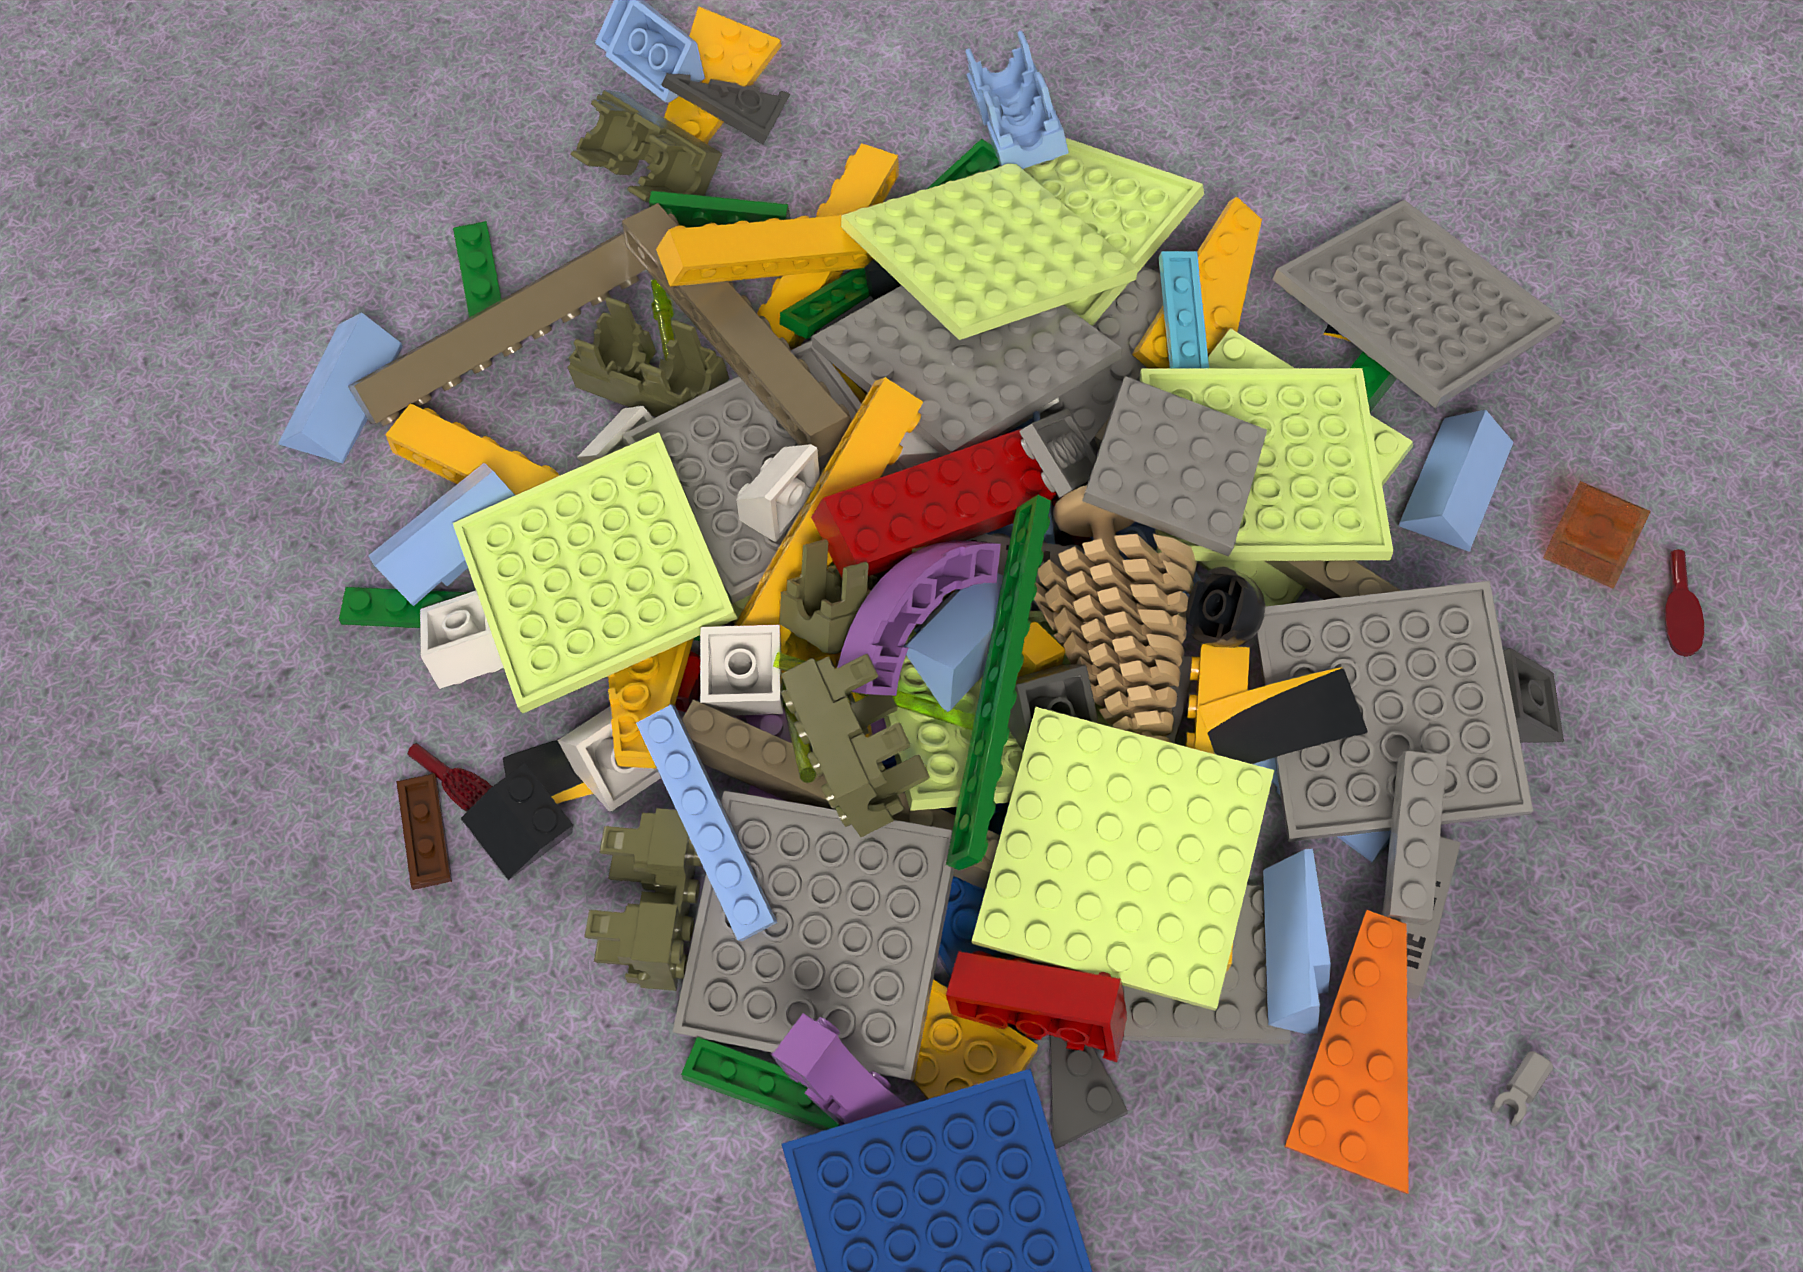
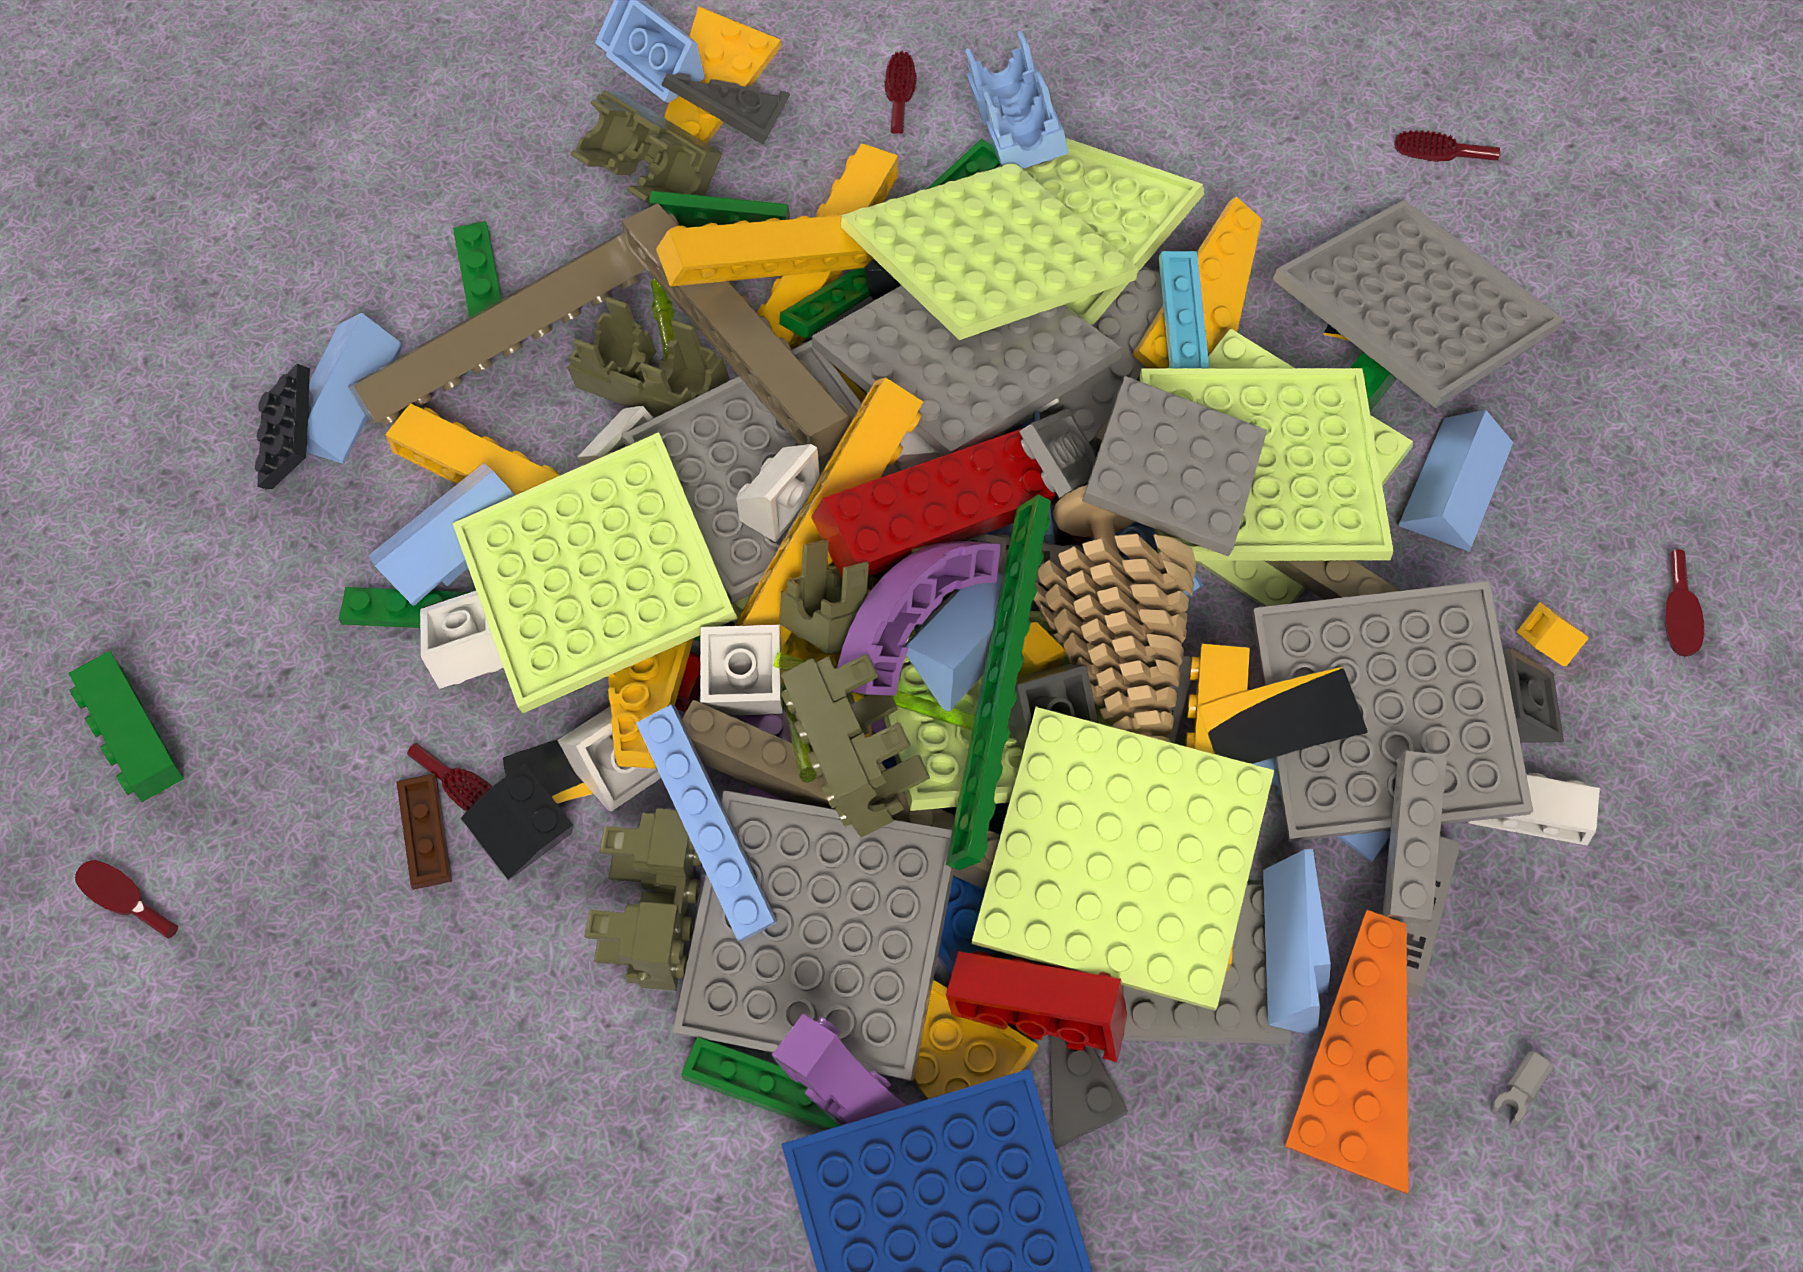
black cylinder [1186,567,1266,648] -> none
clear orange brick [1543,481,1651,589] -> none
none -> green brick [68,651,184,802]
none -> dark red piece [75,860,178,939]
none -> black plate [255,364,310,489]
none -> dark red piece [884,50,917,134]
none -> dark red piece [1394,130,1500,162]
none -> white brick [1468,773,1600,846]
none -> yellow panel [1517,602,1589,667]

